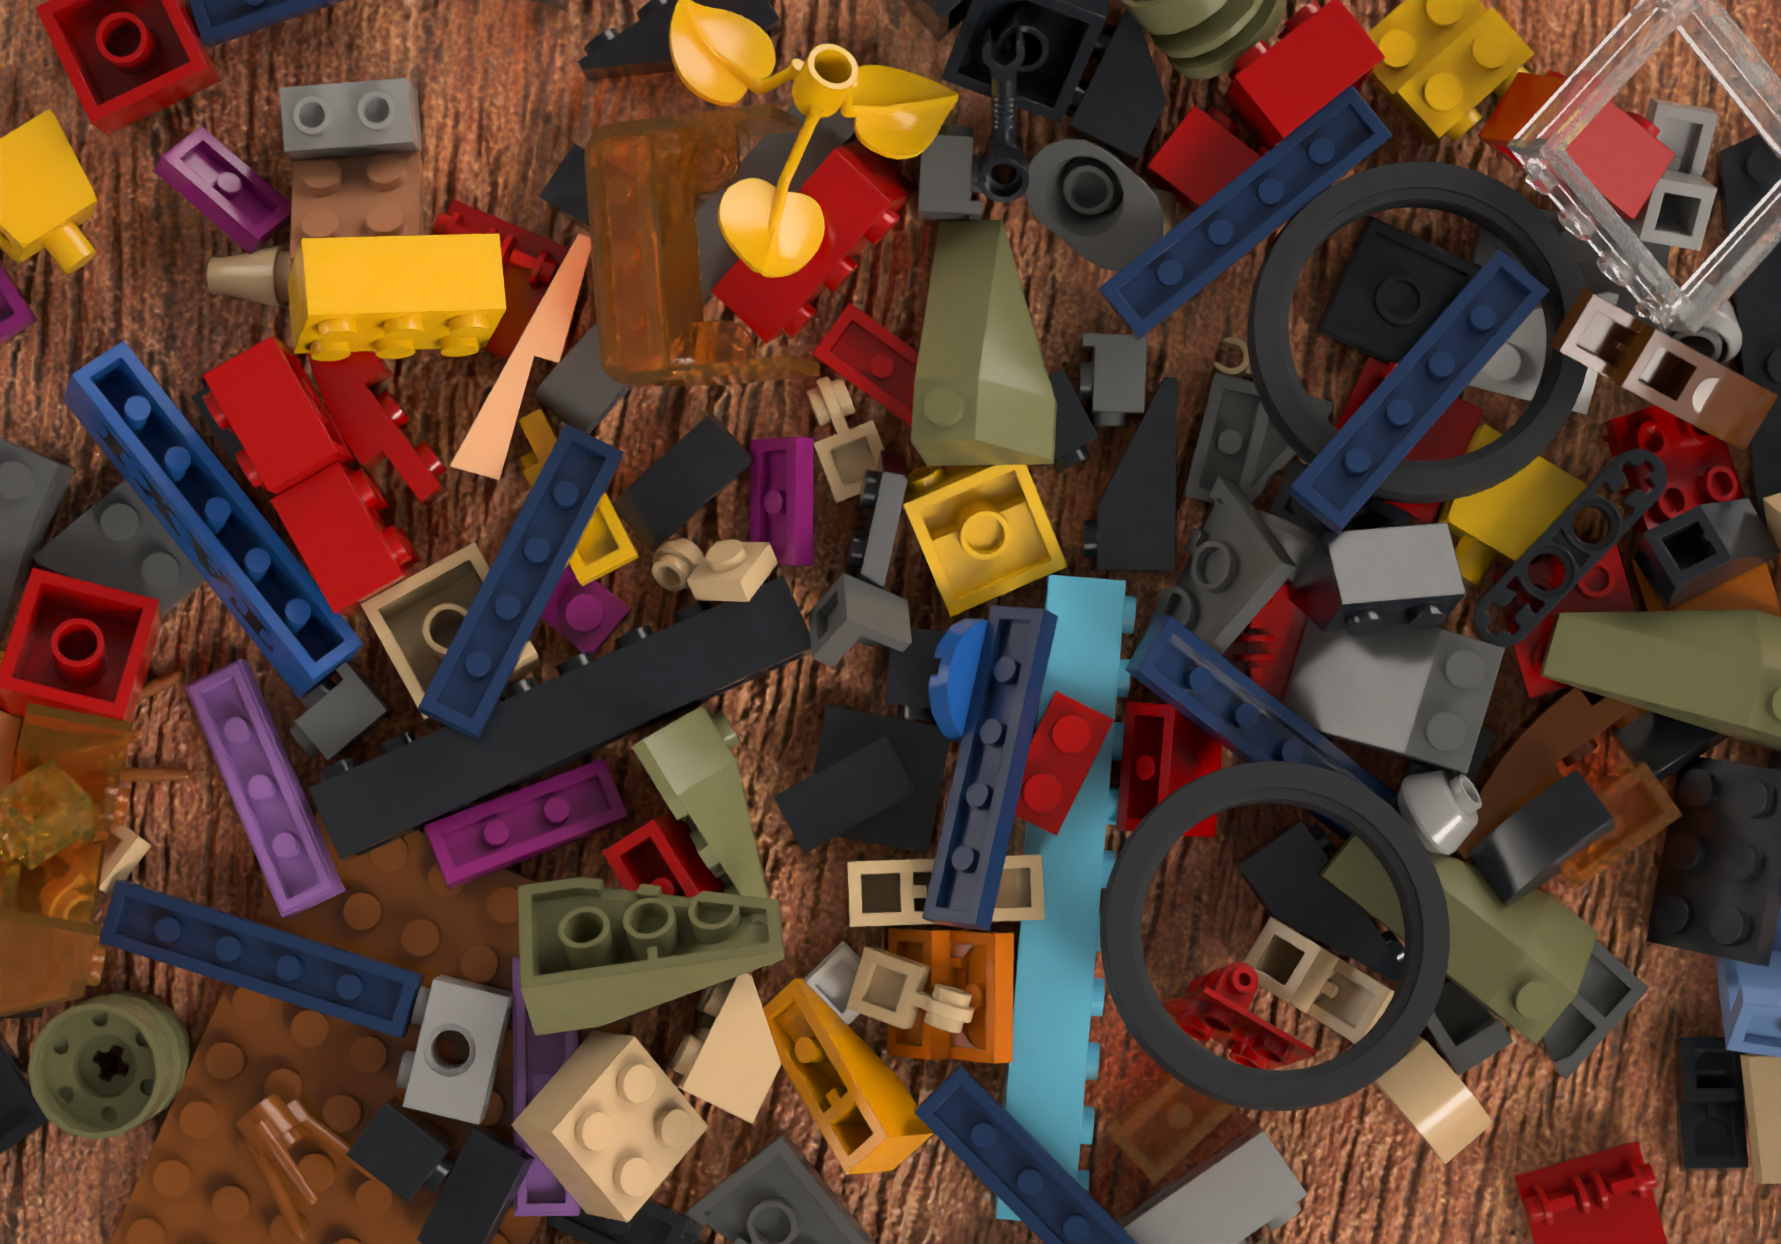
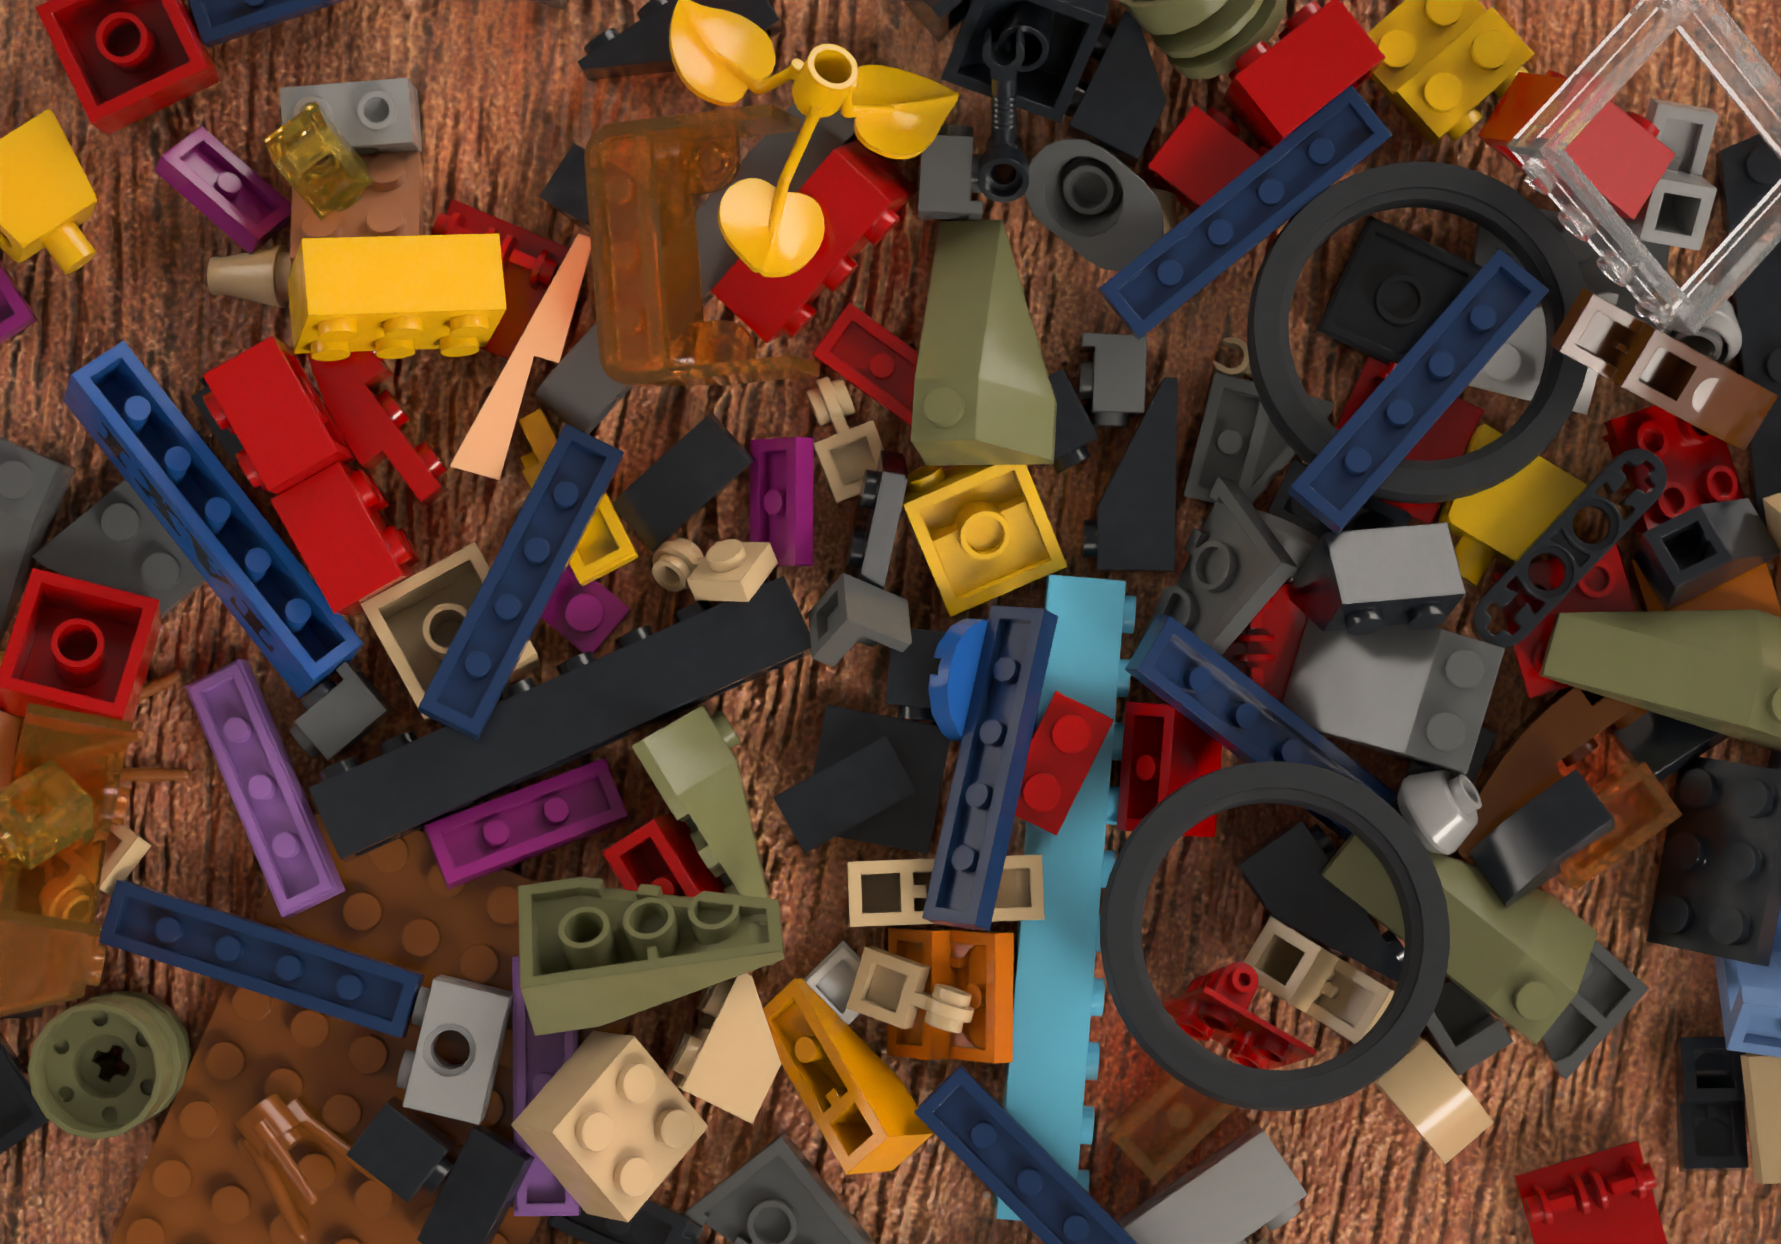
none -> clear yellow brick [264,101,373,220]

